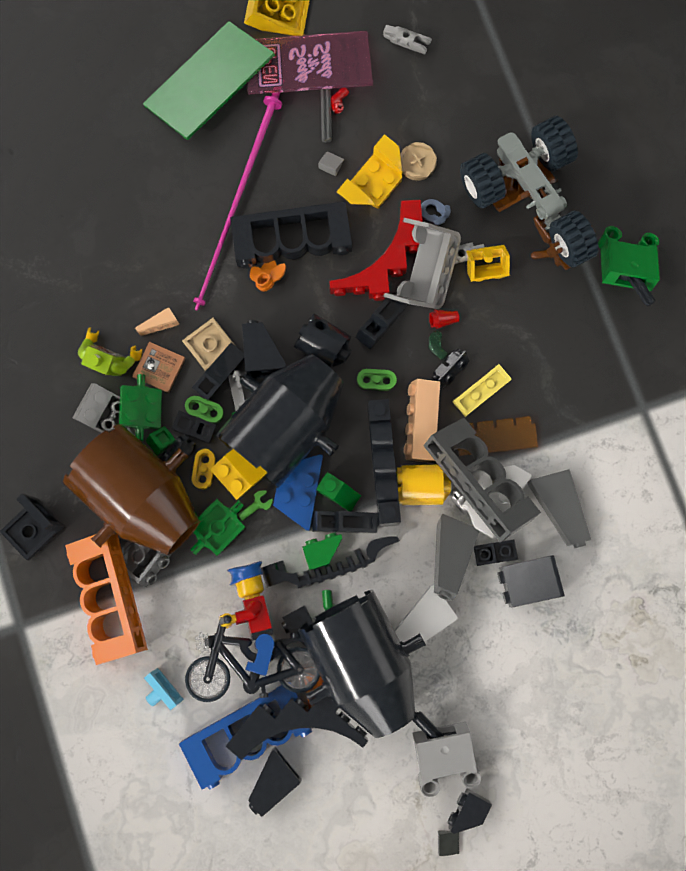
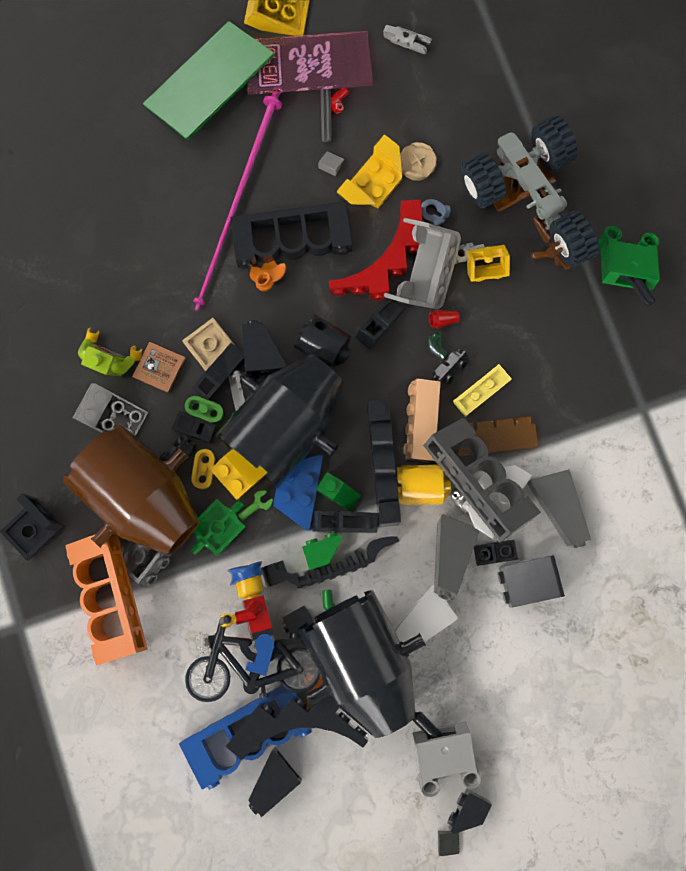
green plate [119,374,162,441] -> none
light nougat slope [135,308,179,336] -> none
medium azure tile [144,668,184,710] -> none
green slope [146,426,175,456] -> none
bright green plate [357,369,397,391] -> none

